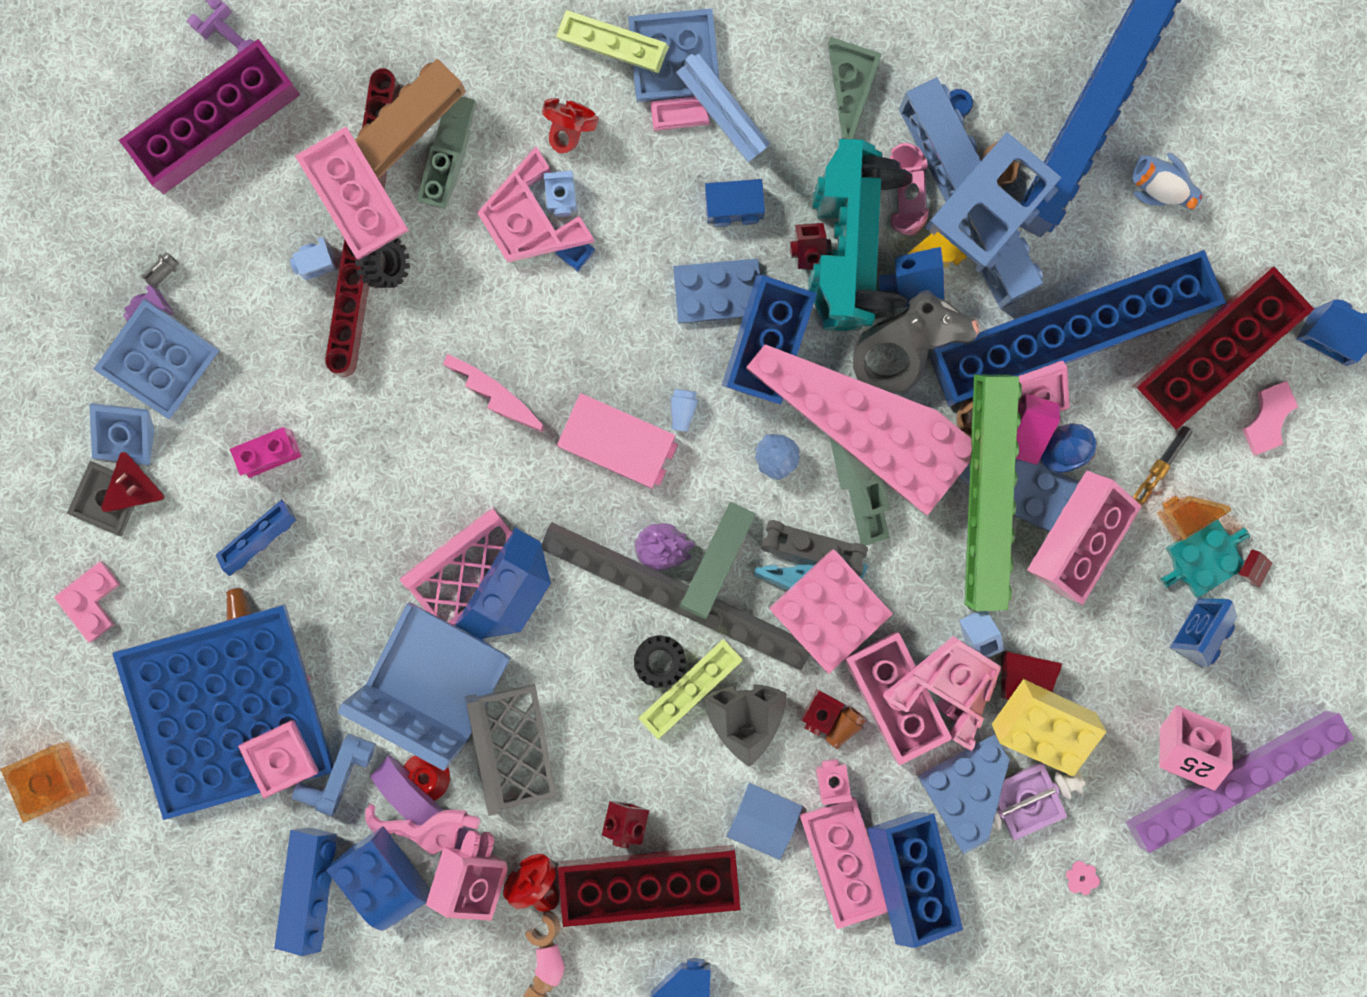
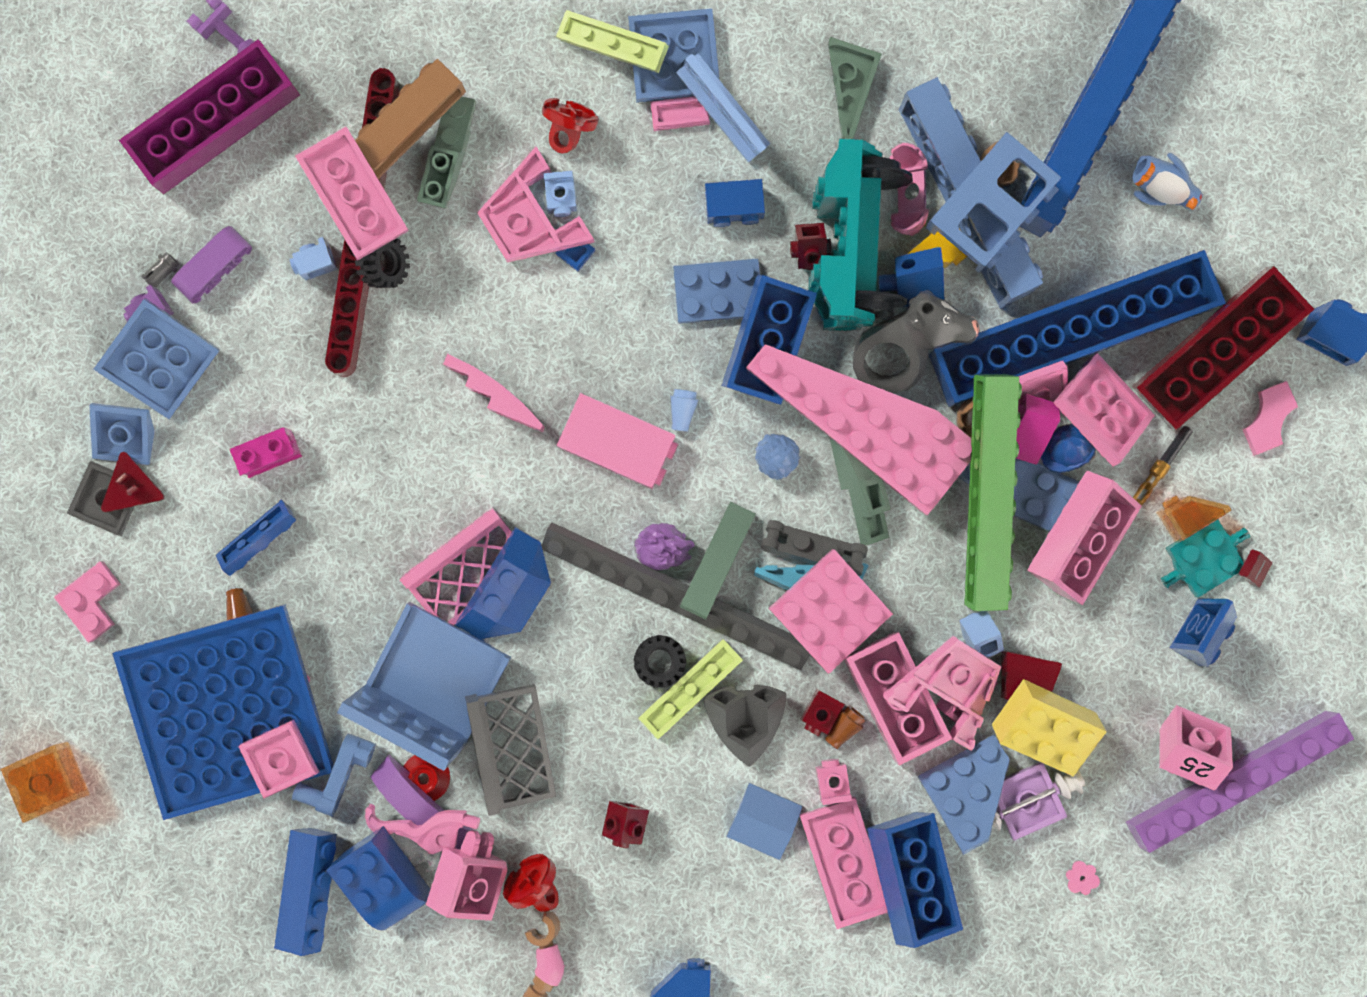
dark red brick [558,845,741,927] -> none
blue tile [950,89,973,118] -> none
none -> medium lavender beam [171,226,252,304]
none -> bright pink plate [1053,353,1155,467]

